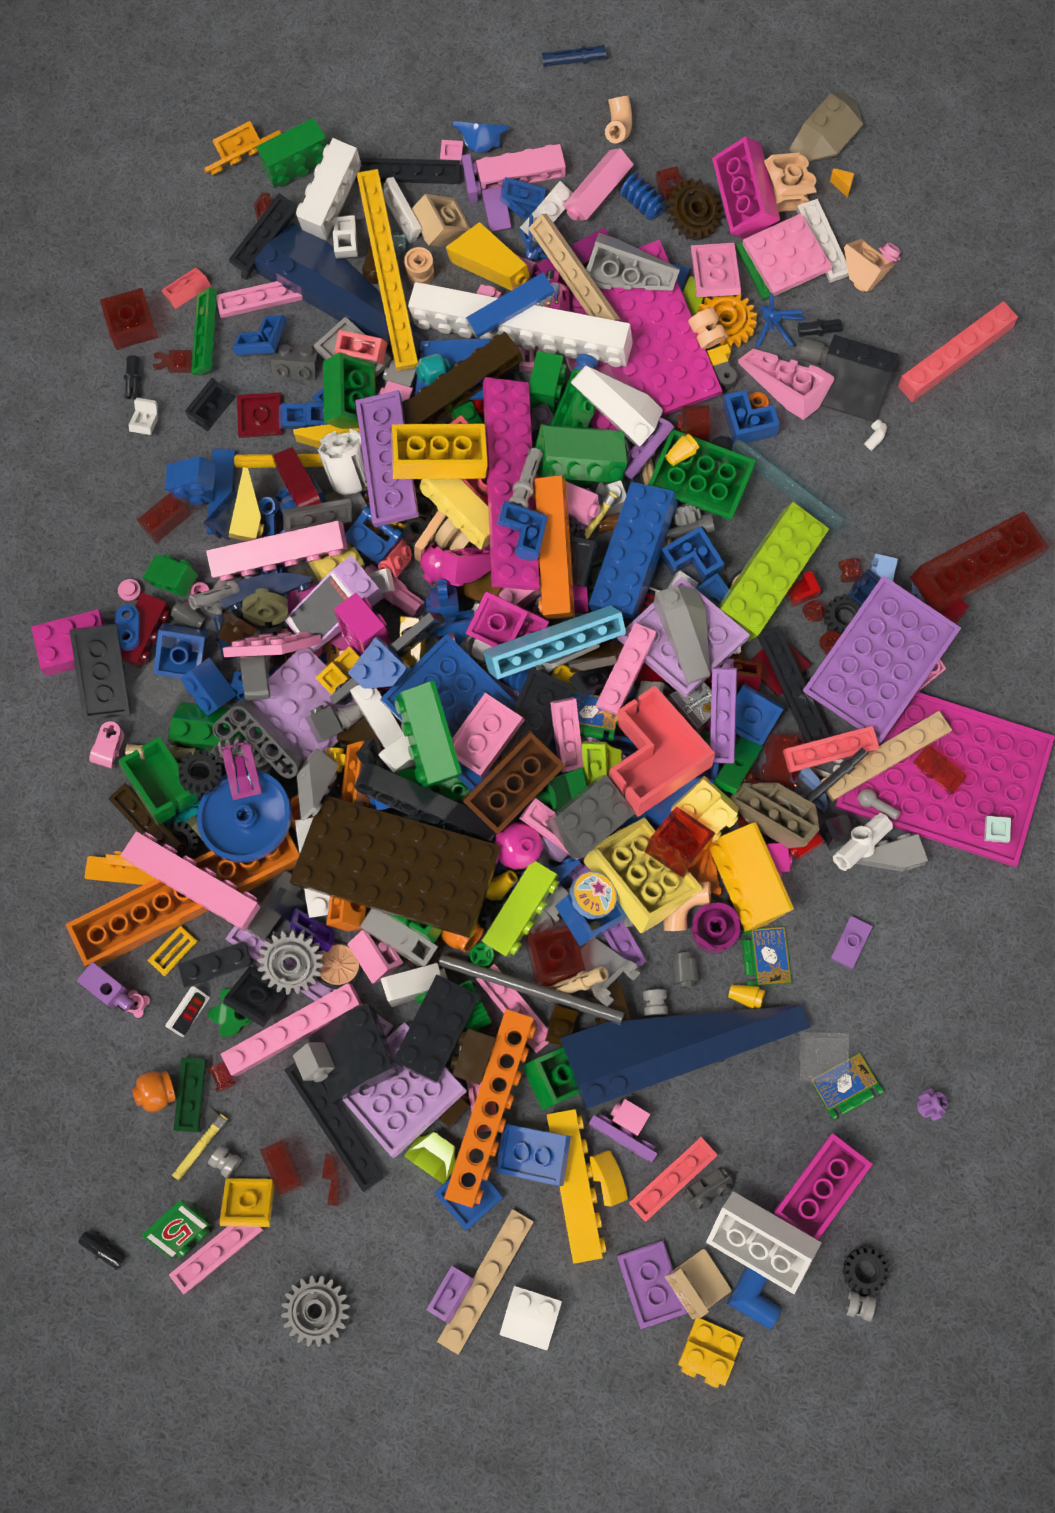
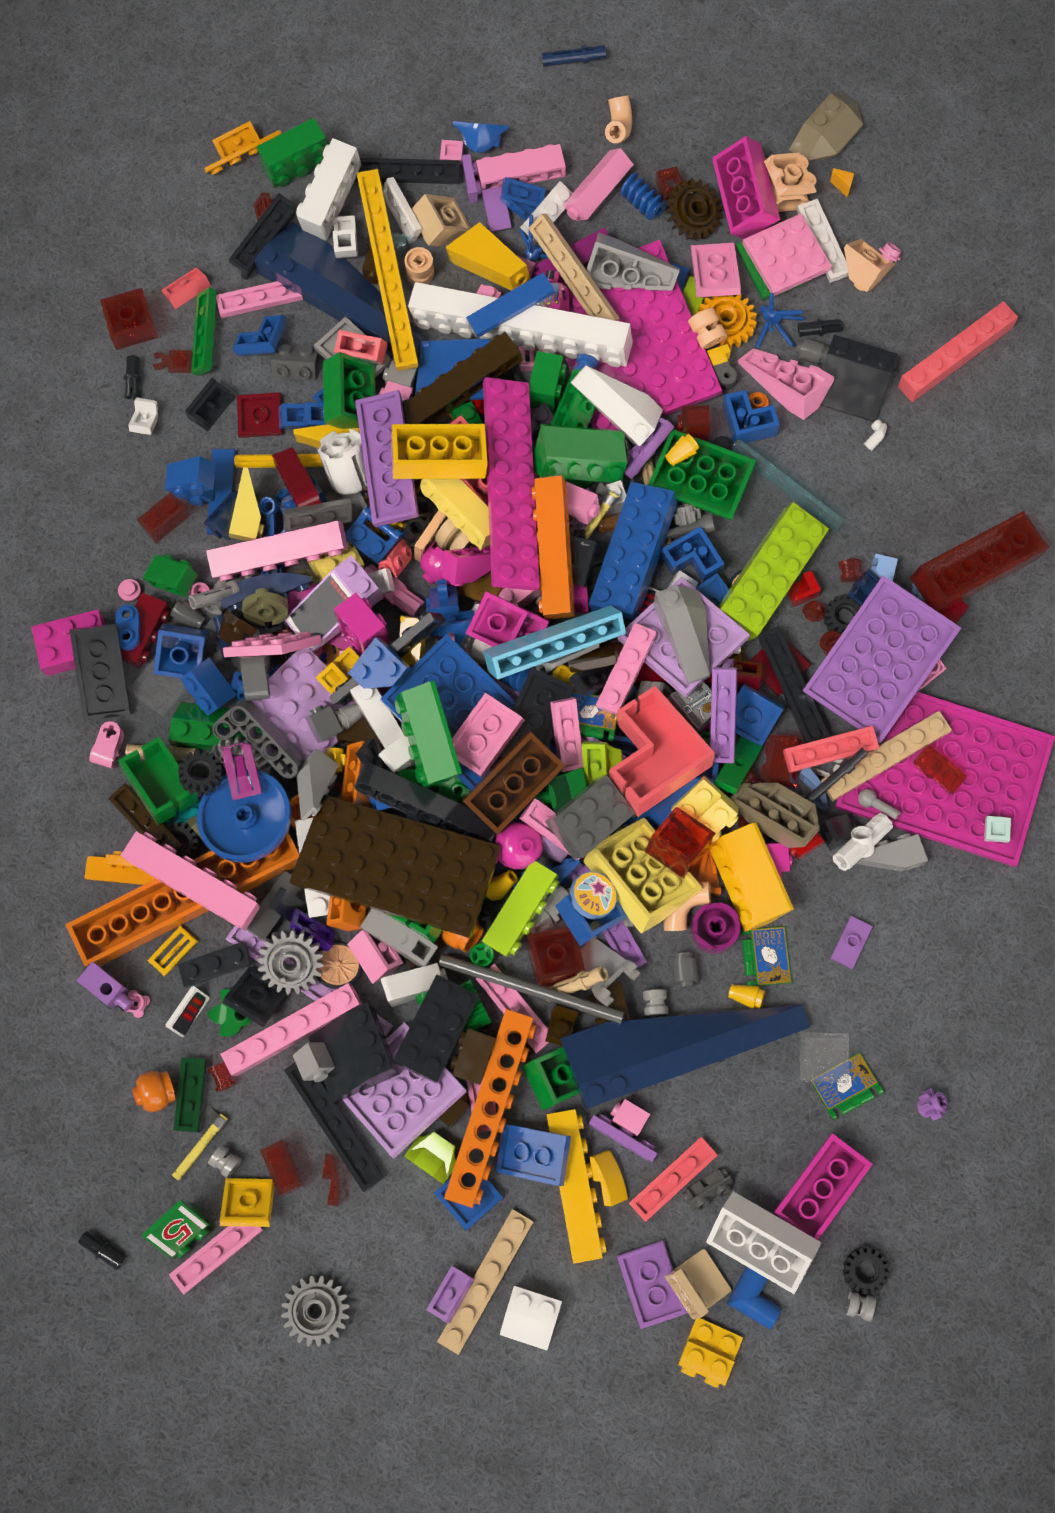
teal head [416,353,450,386] -> none
blue brick [496,501,548,561] -> none
light grey pin [508,448,543,509] -> none

